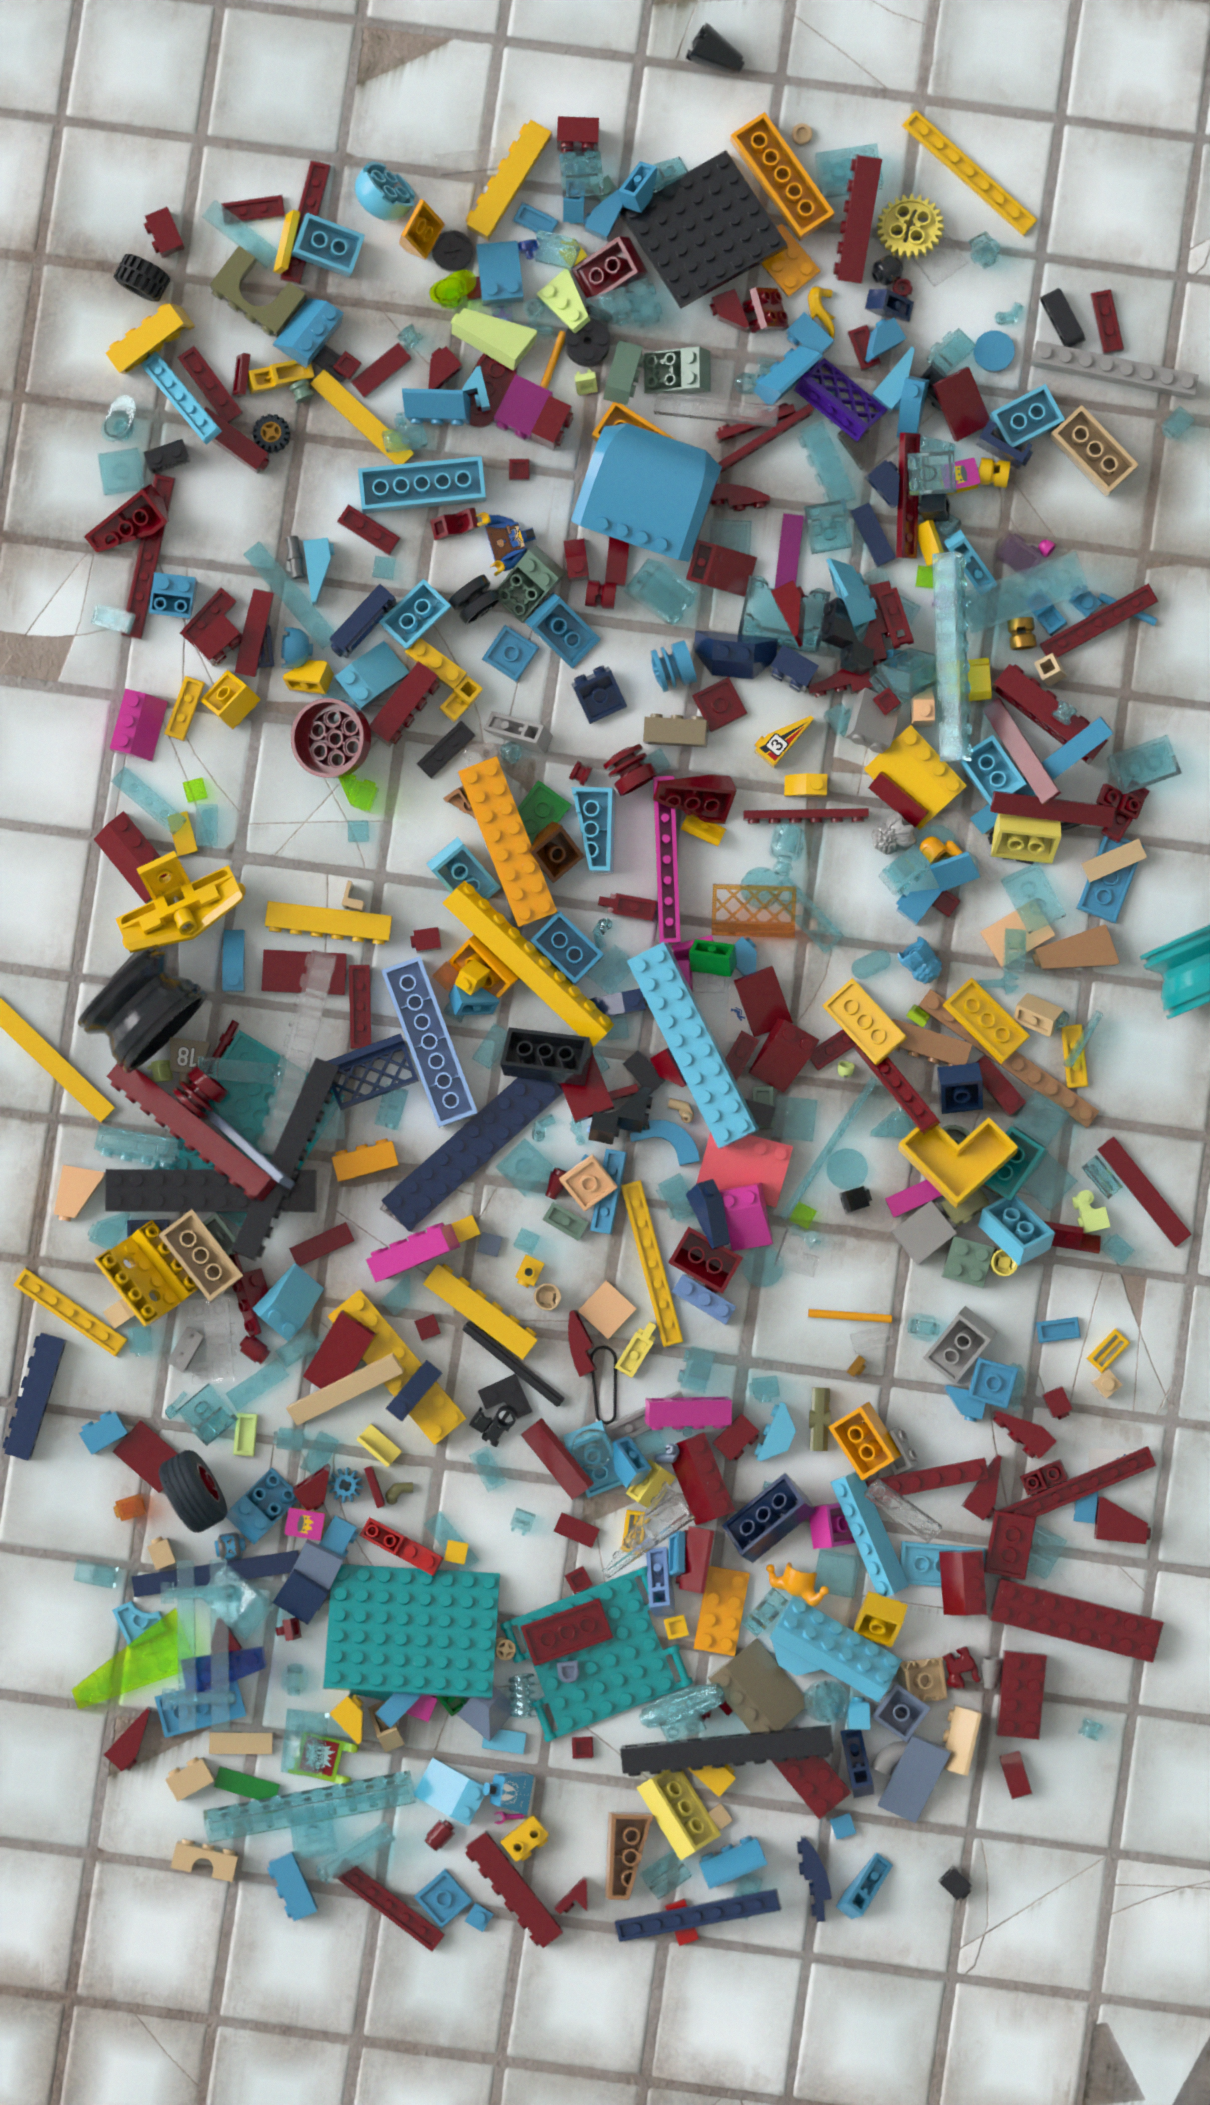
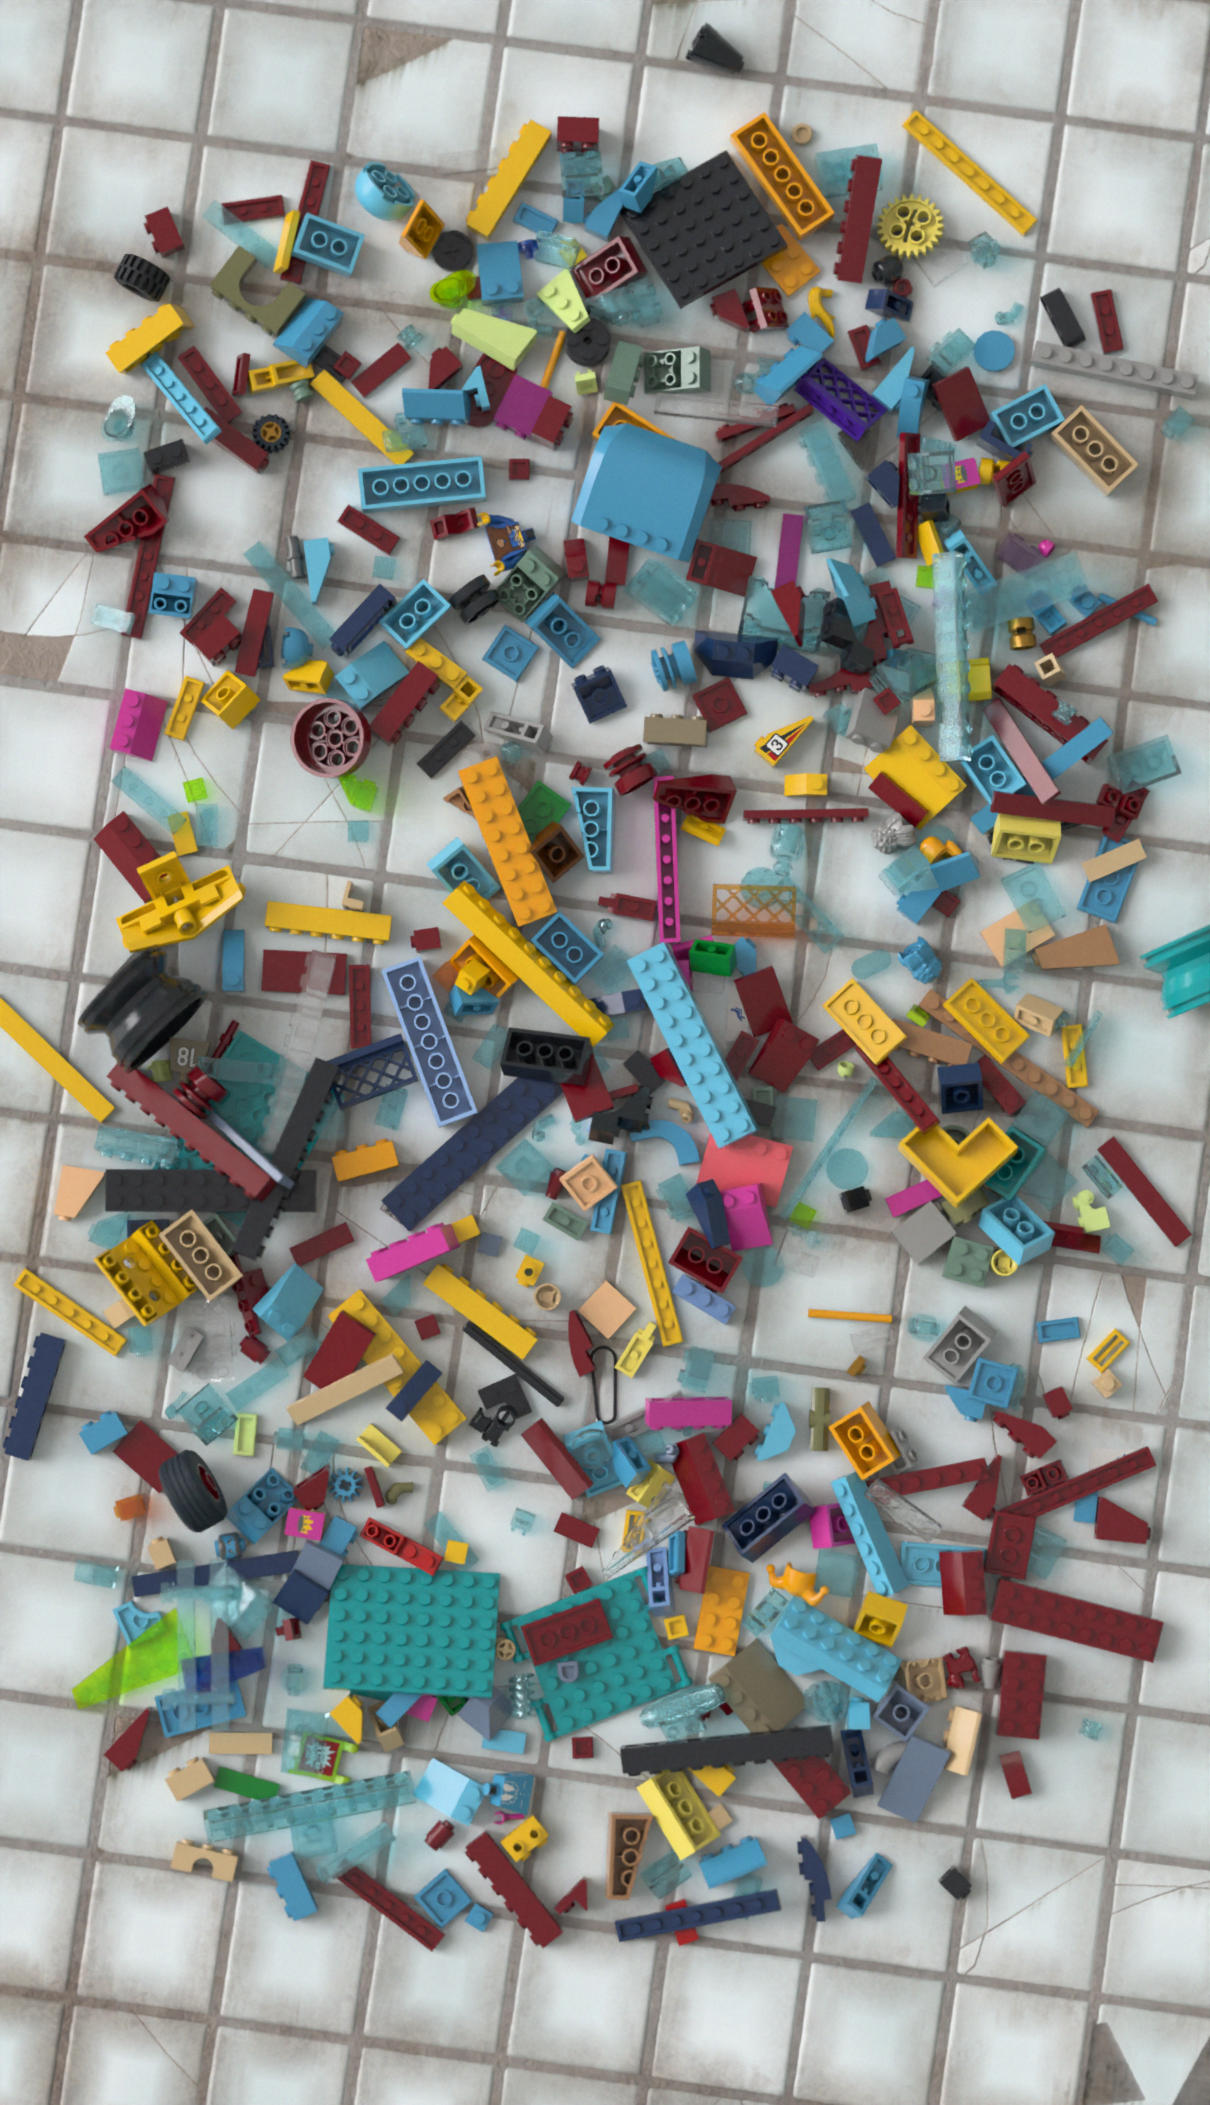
none -> dark red tile [992,451,1036,507]

